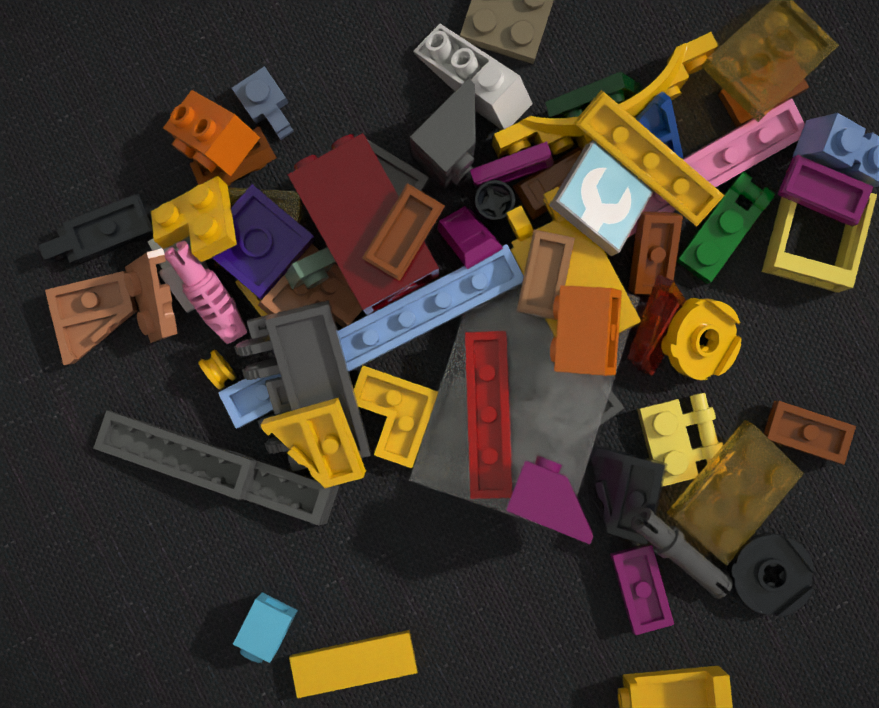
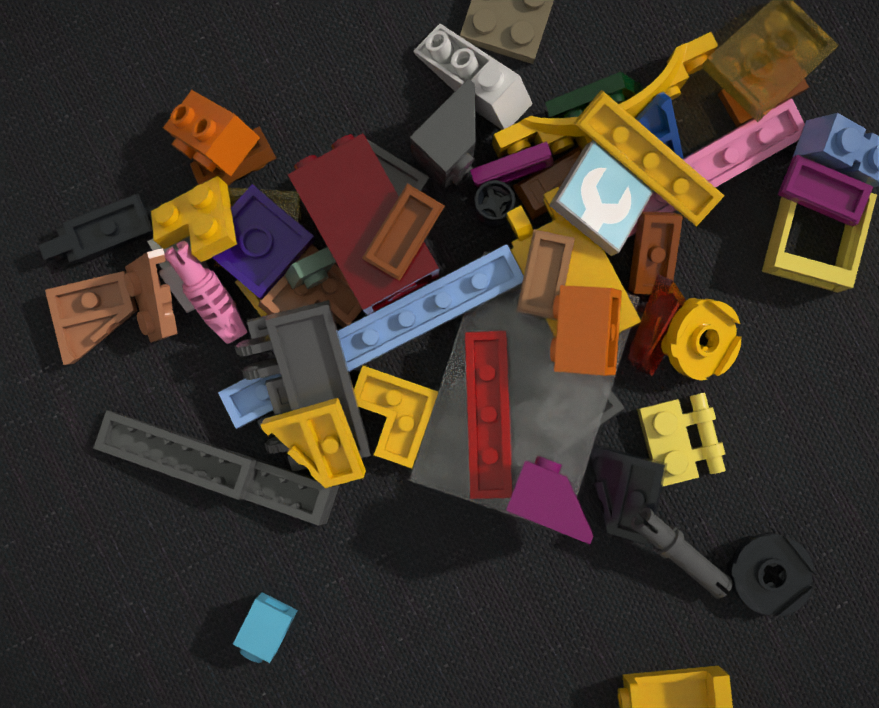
yellow bush [198,349,237,390] -> none
sand blue plate [232,66,294,140] -> none
yellow tile [289,630,417,698] -> none
magenta tile [437,206,503,269] -> none
magenta plate [610,543,674,635] -> none
clear yellow plate [666,420,804,566] -> none
green plate [676,171,775,284] -> none
dark orange plate [762,401,856,465] -> none

